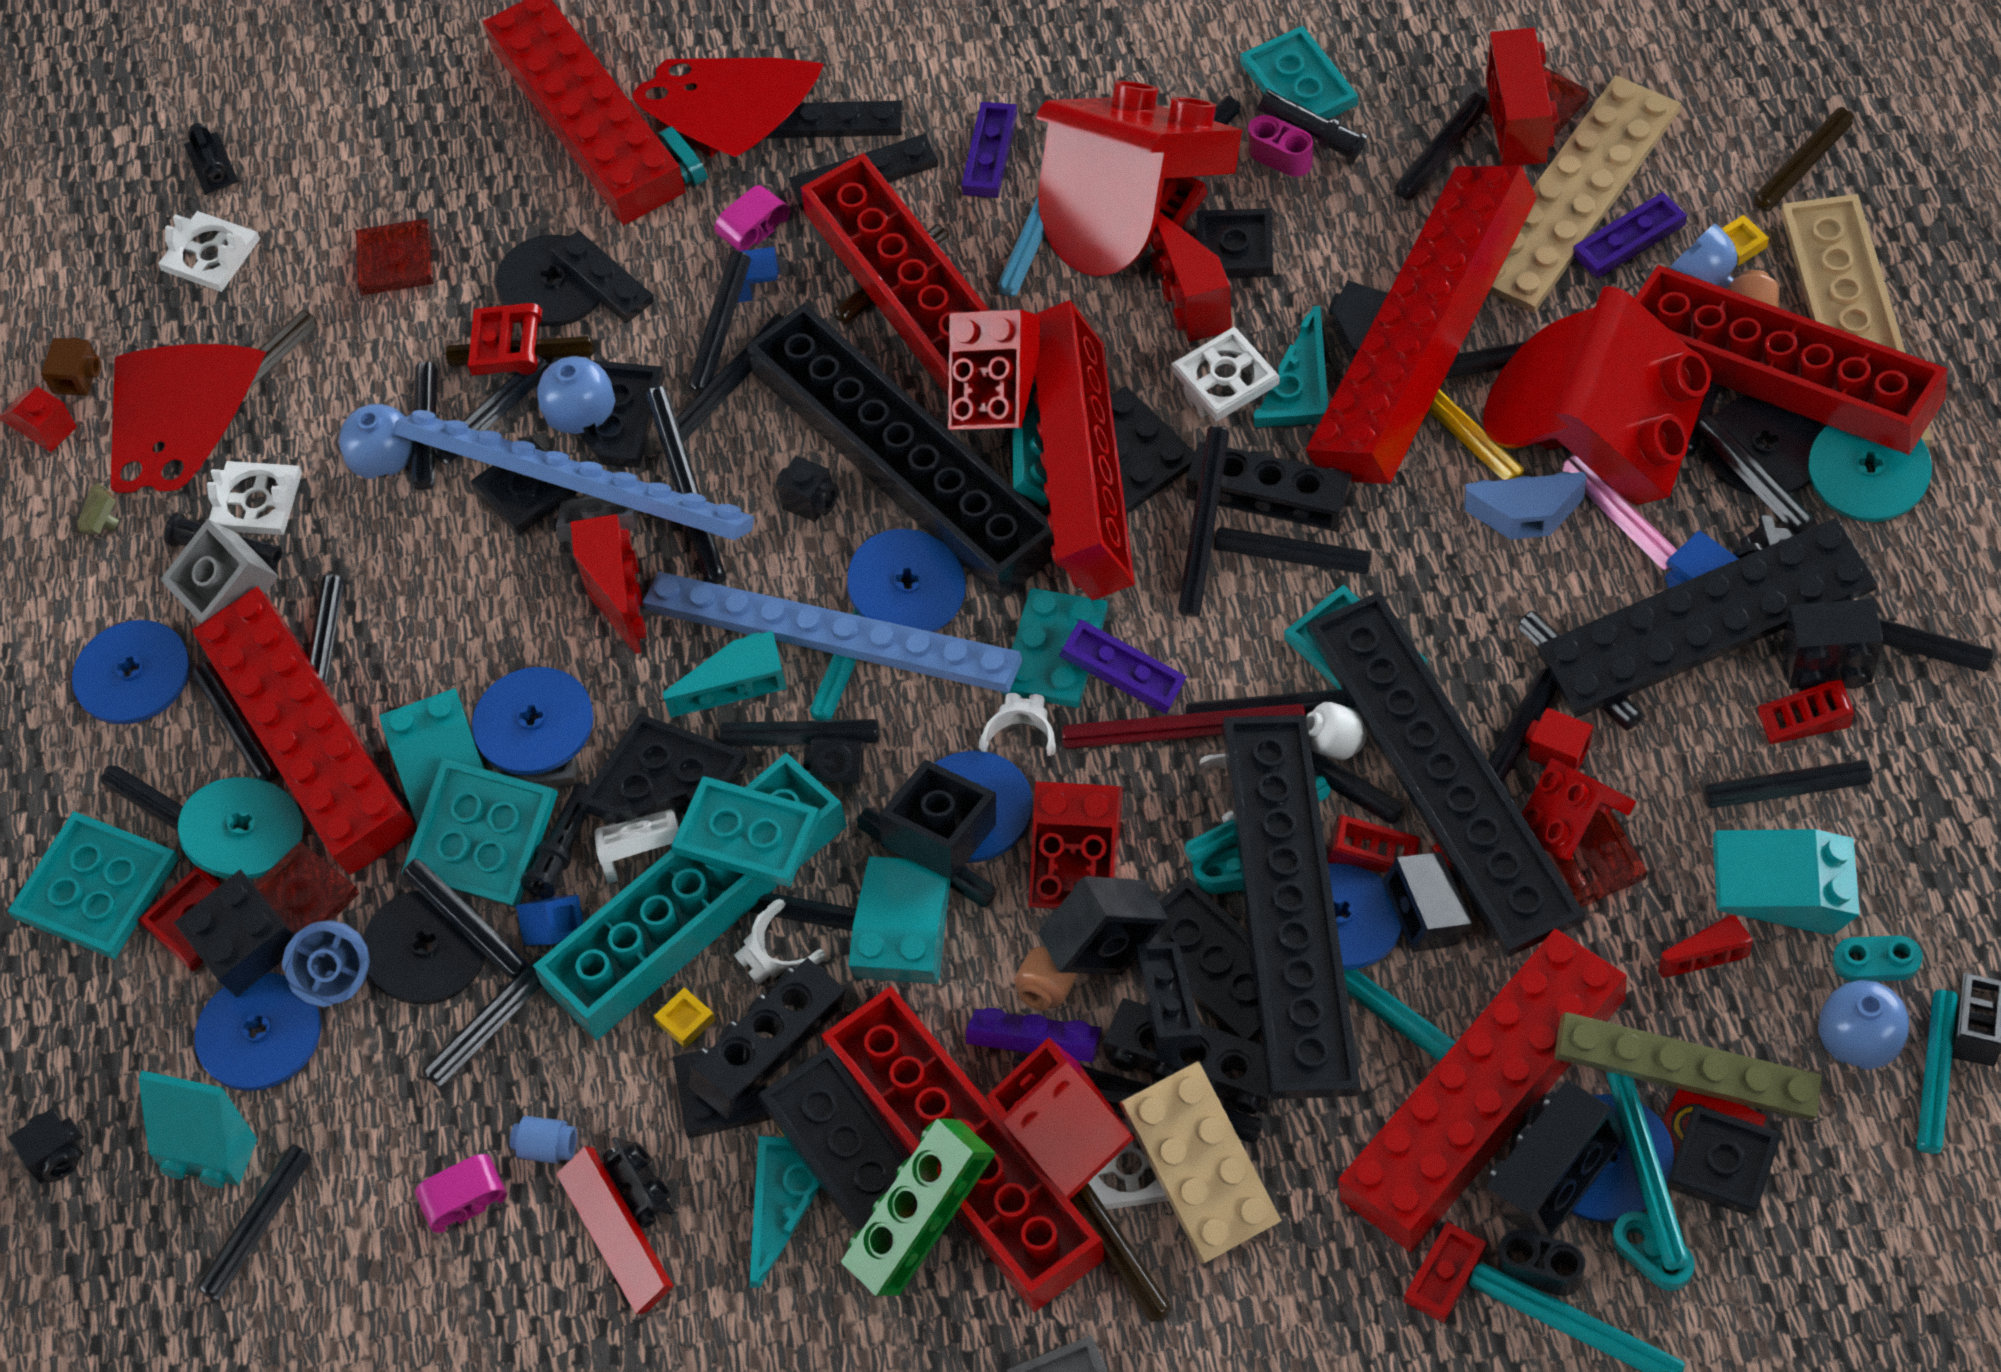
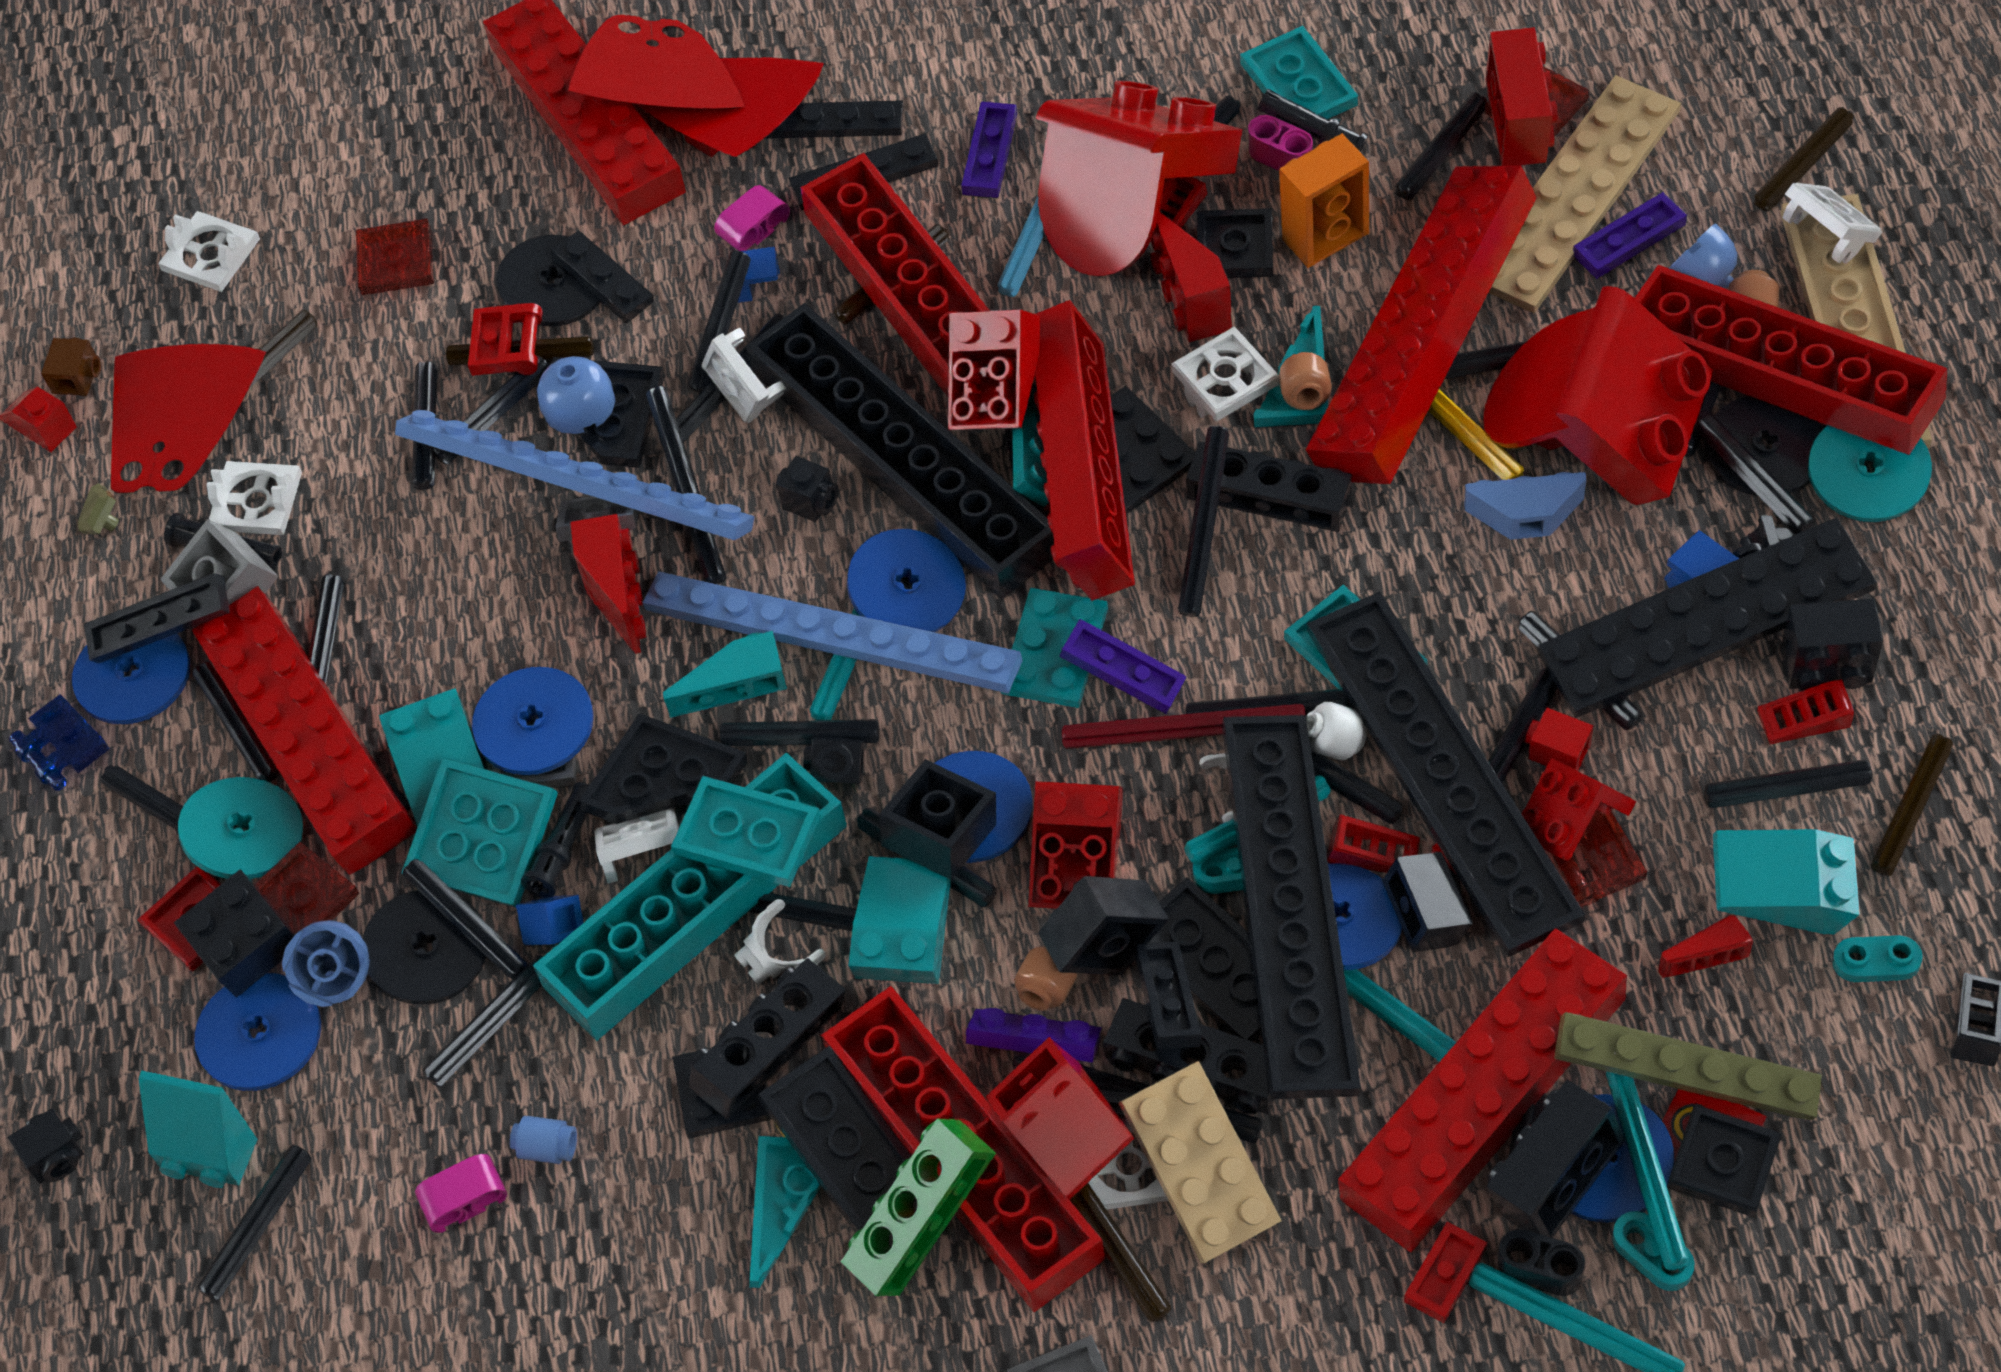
teal plate [8,811,179,960] -> none
black hinge [184,123,239,195] -> none
medium blue cylinder [339,404,413,479] -> none
black plate [470,438,578,536] -> none
tile [556,1146,674,1314] -> none
black hinge [602,1137,675,1228] -> none
yellow plate [654,987,716,1049] -> none
teal plate [658,126,708,186] -> none
white helmet [979,693,1056,756] -> none
black axle [1215,527,1371,574] -> none
black slope [1329,280,1388,364] -> none
bright pink axle [1563,455,1677,570] -> none
yellow plate [1721,215,1769,266] -> none
medium blue cylinder [1818,980,1909,1070] -> none
black axle [1879,618,1993,672] -> none
teal axle [1916,989,1958,1154] -> none
none -> clear blue plate [9,694,110,791]
none -> black plate [84,573,230,663]
none -> red piece [568,15,745,109]
none -> white piece [702,328,786,423]
none -> orange brick [1279,133,1369,268]
none -> nougat head [1279,352,1332,410]
none -> white piece [1782,183,1882,264]
none -> dark brown axle [1871,734,1953,876]

